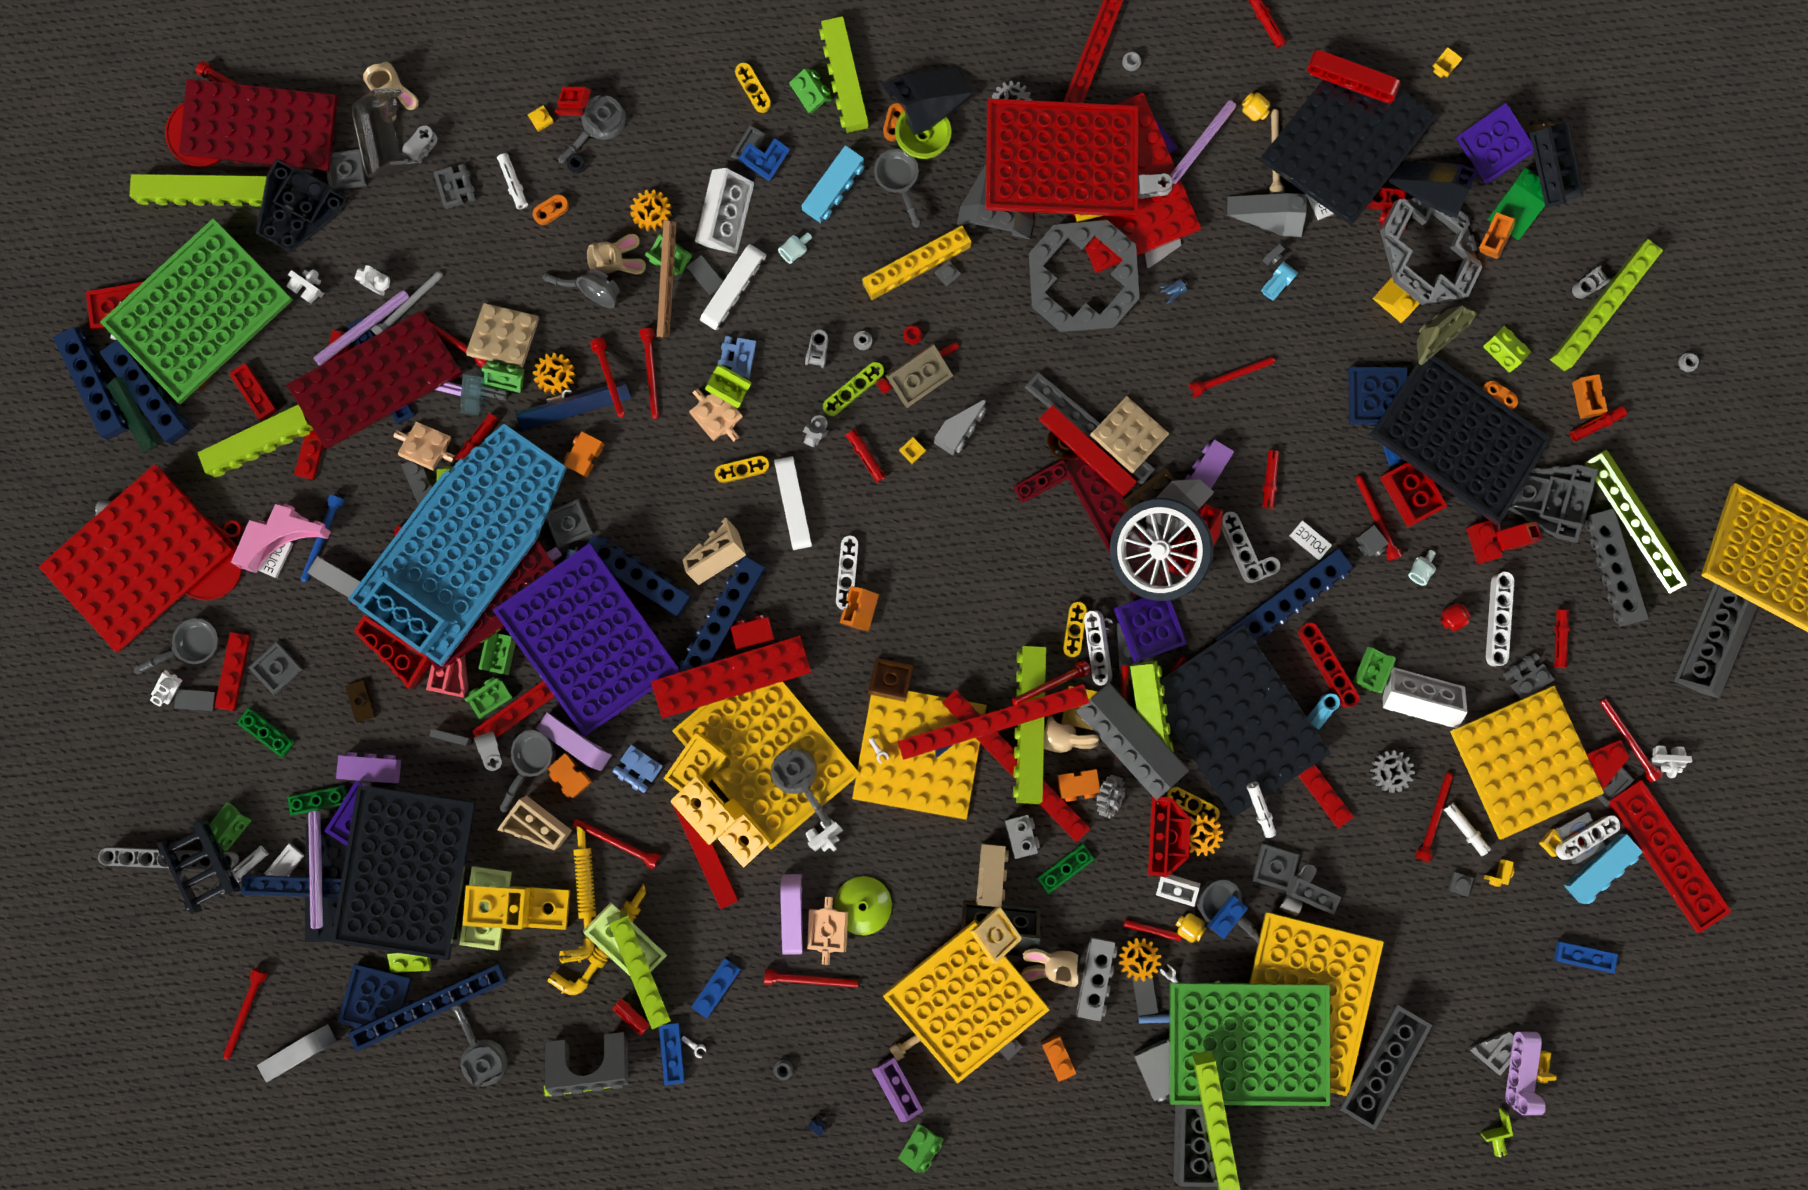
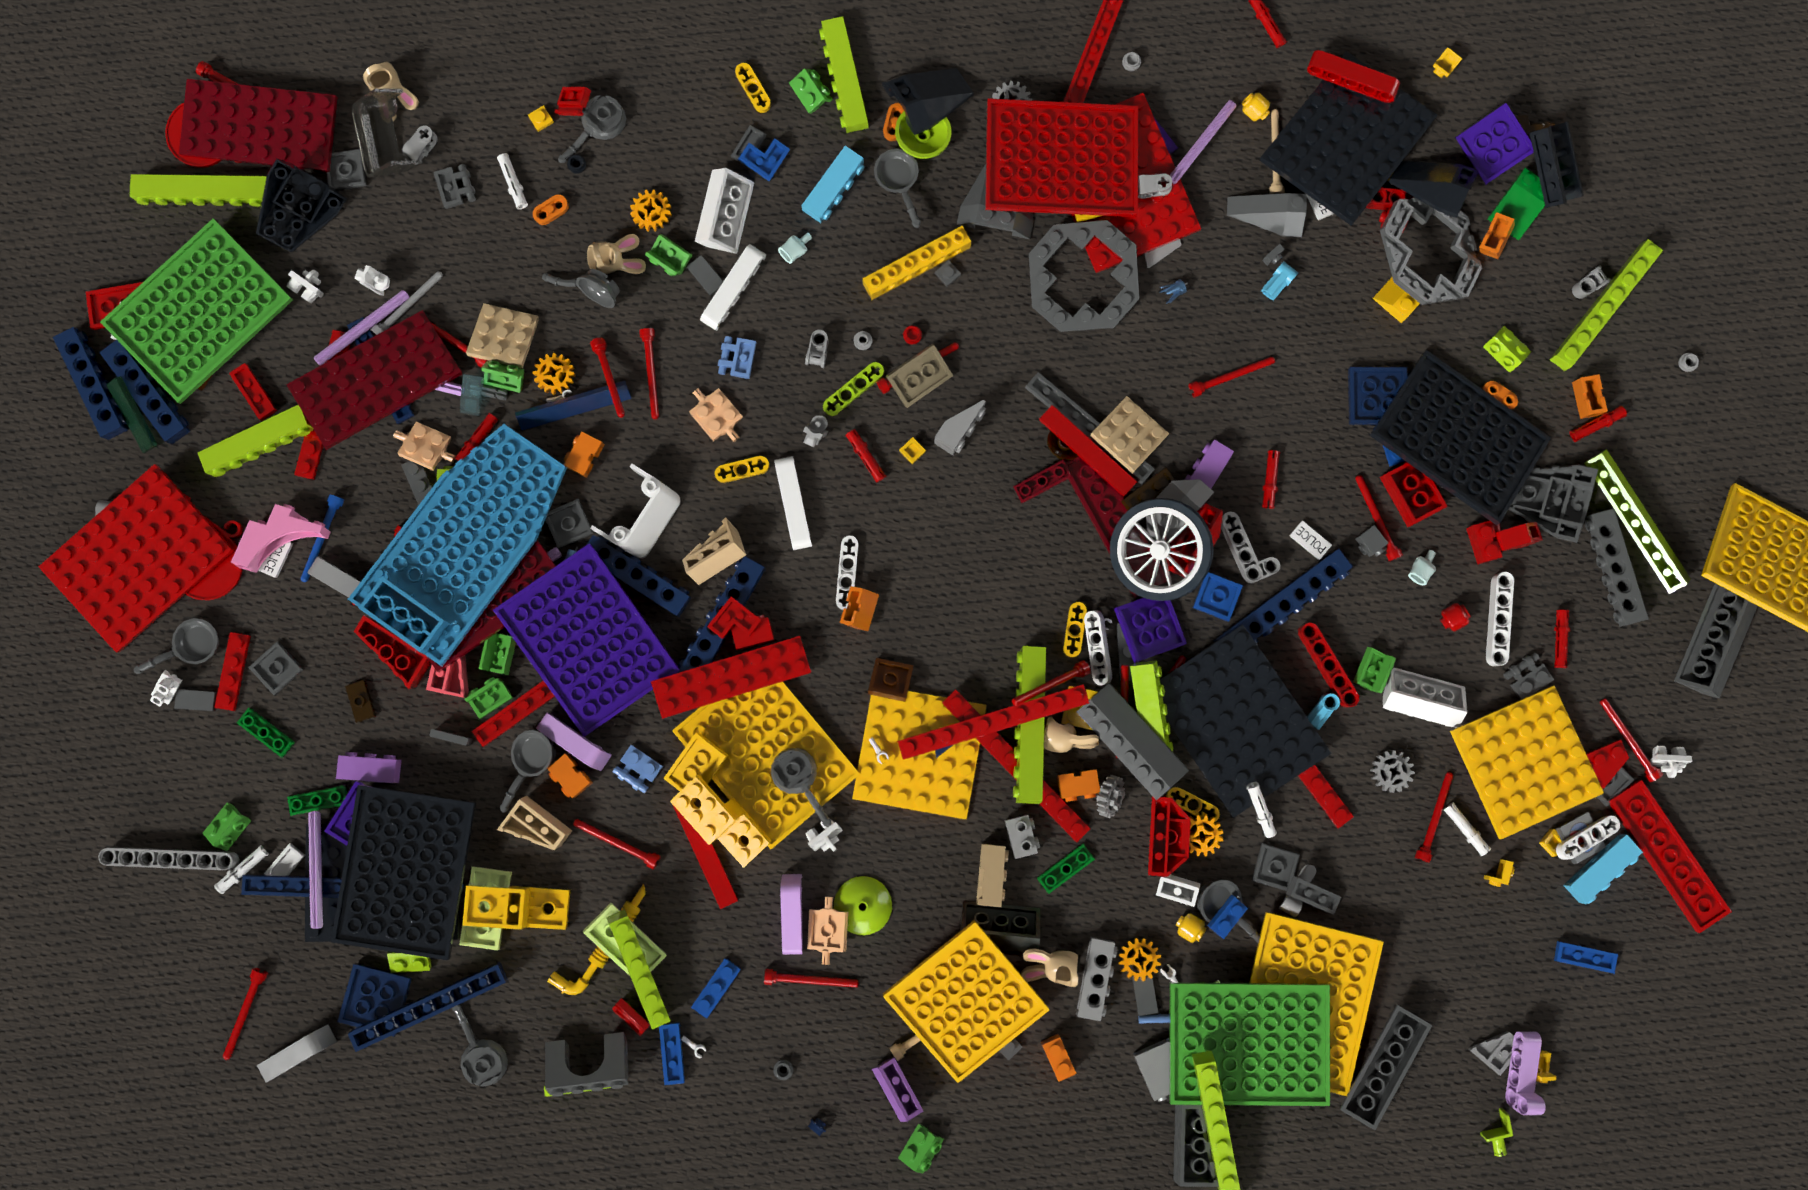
black fence [157,820,241,914] -> none
light grey piece [474,731,502,771] -> none
yellow piece [559,826,596,964] -> none
medium nougat tile [657,221,676,337] -> none
lime bracket [705,364,751,408] -> none
yellow plate [970,907,1022,964] -> none
red bar [1123,919,1182,941] -> none
olive wedge [1417,305,1477,365] -> none
dark grey plate [1448,872,1474,897] -> none
none -> white windscreen [590,464,681,558]
none -> red plate [707,597,762,639]
none -> blue plate [1192,572,1243,622]

